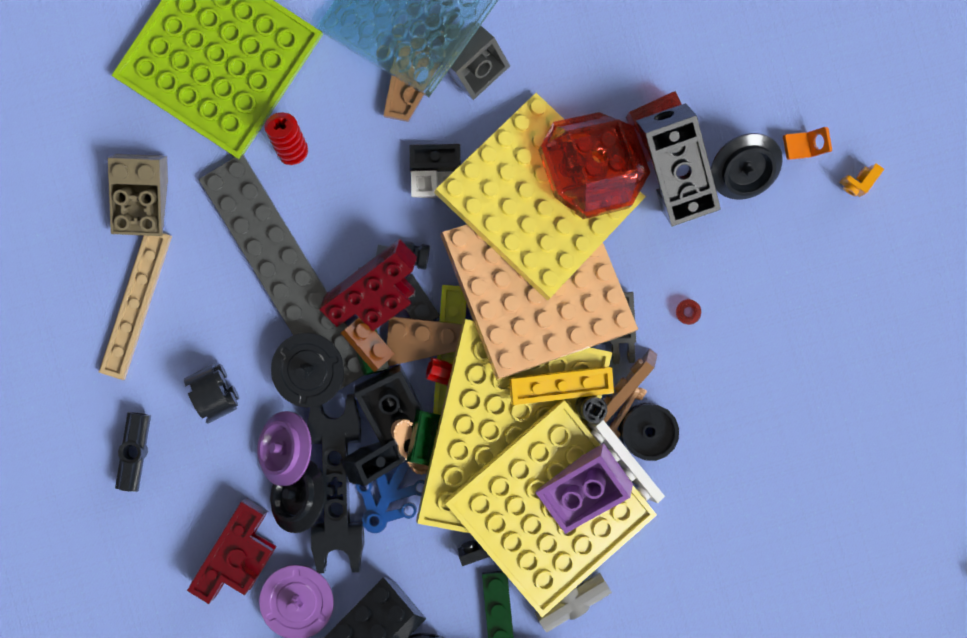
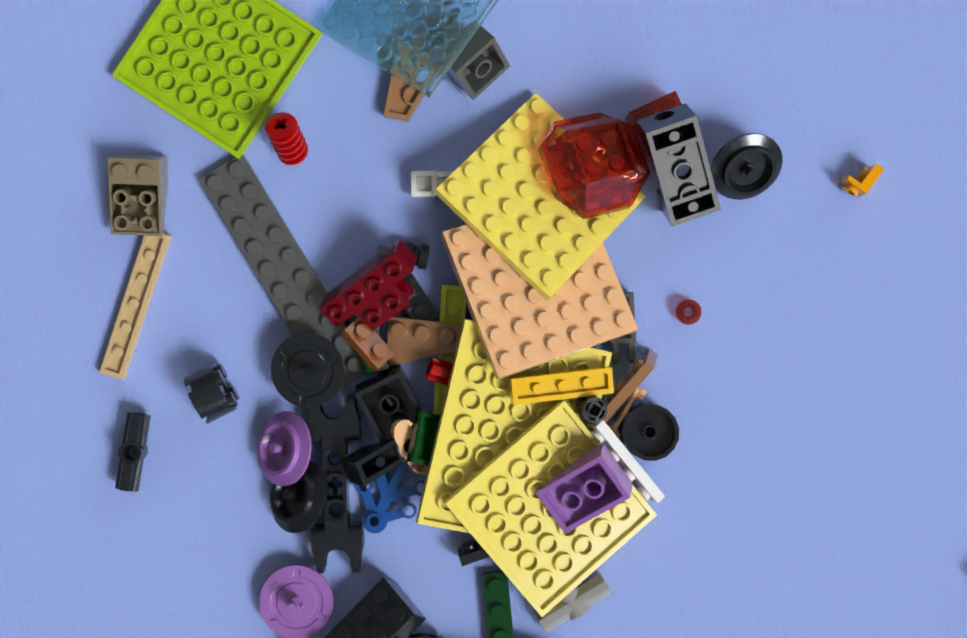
dark red piece [187,498,277,604] -> none
black plate [409,144,461,172] -> none
orange bracket [783,127,832,160] -> none

